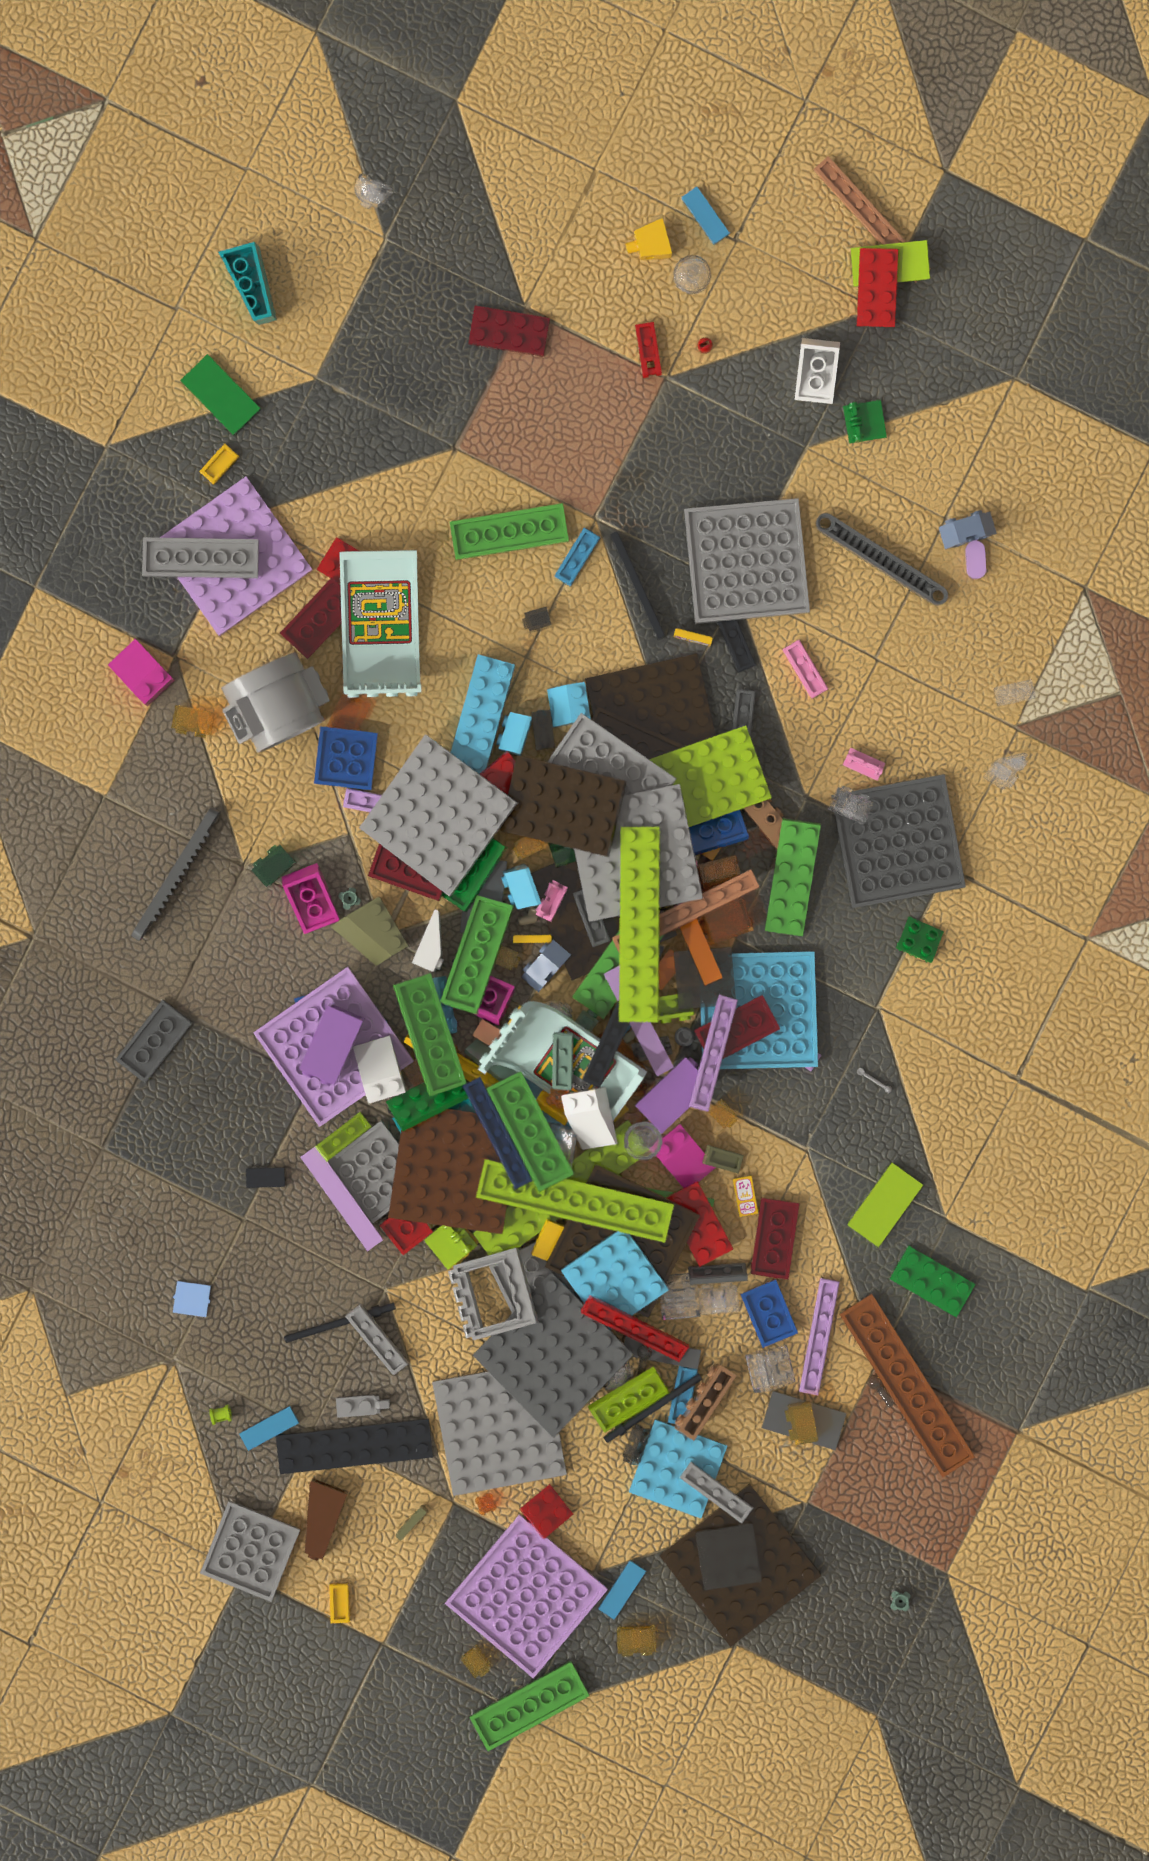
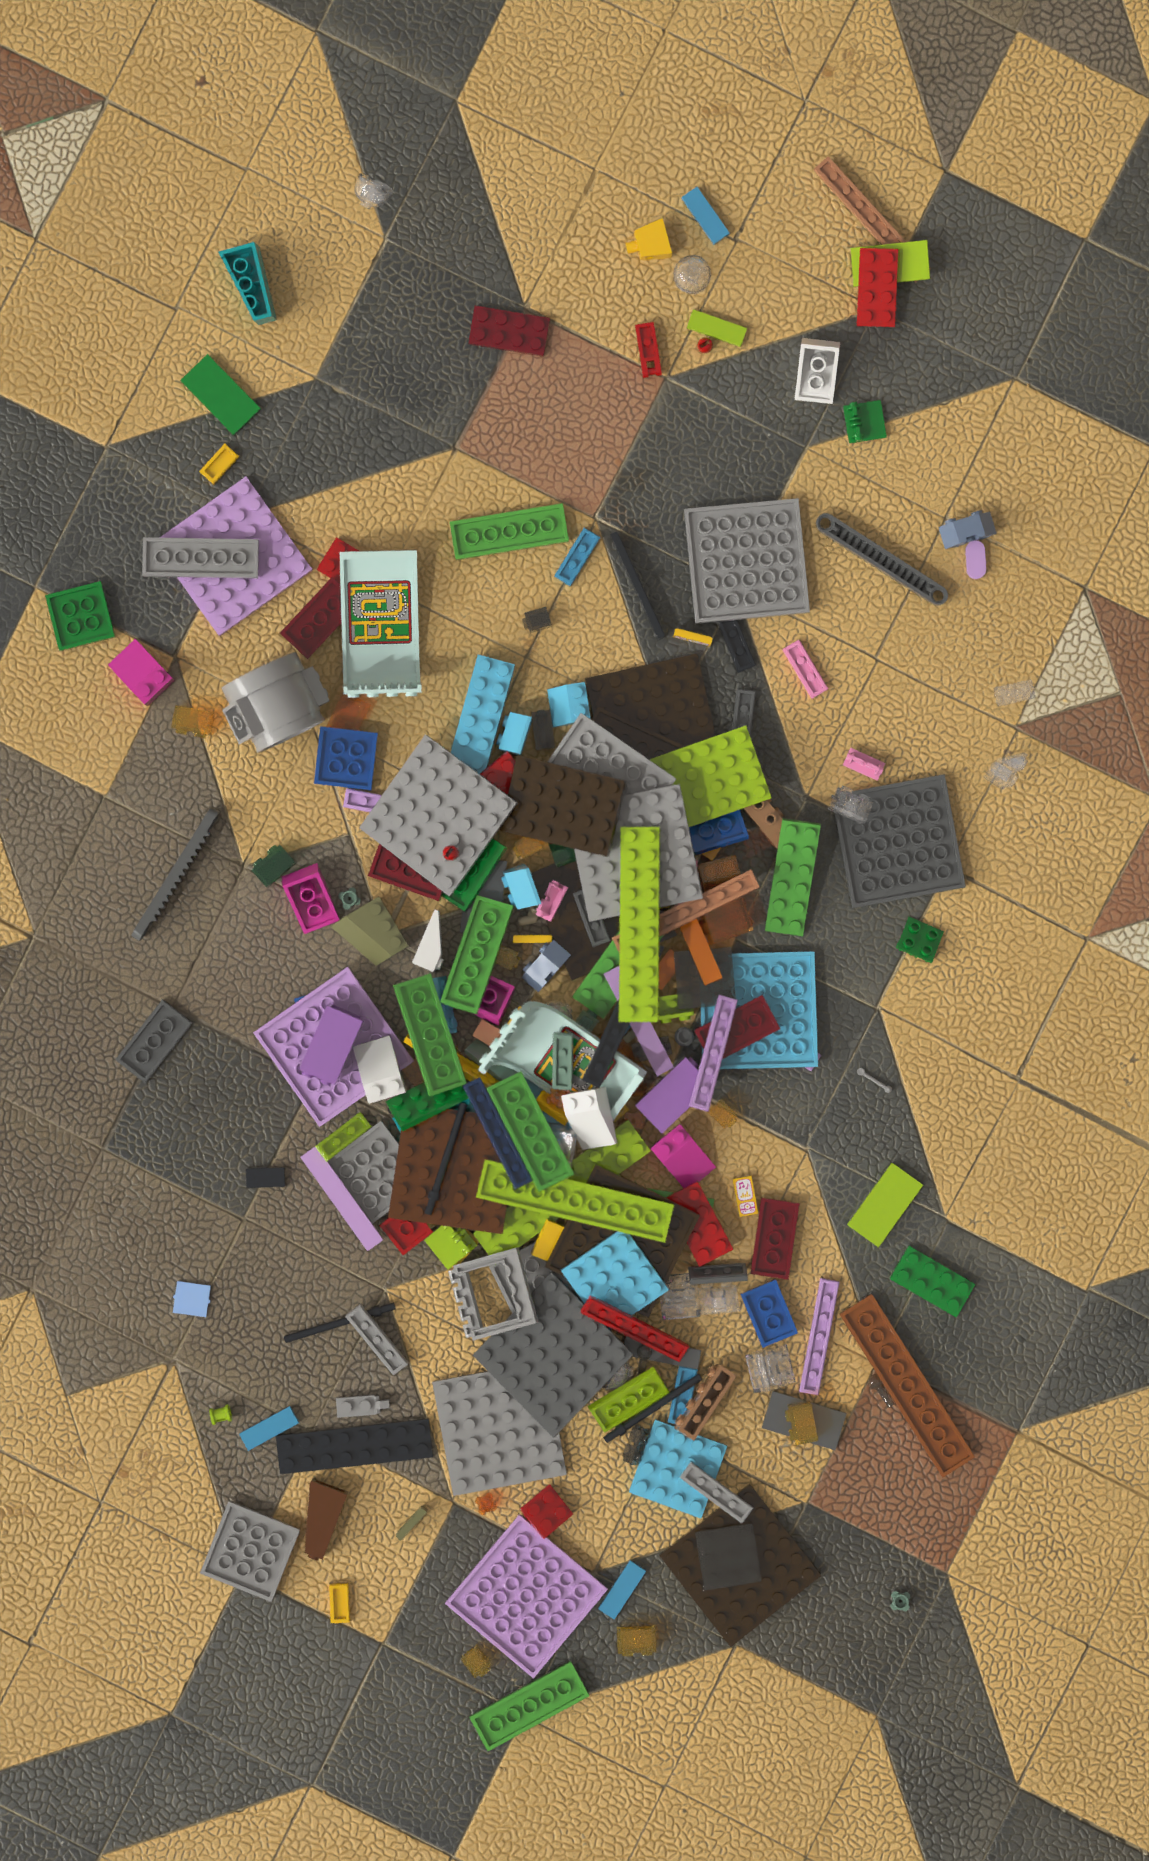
clear cylinder [624,1121,663,1160] -> none
olive tile [702,1145,744,1174] -> none
none -> green plate [45,581,116,652]
none -> black bar [425,1103,468,1216]
none -> red hinge [443,845,459,861]
none -> lime tile [687,309,747,347]

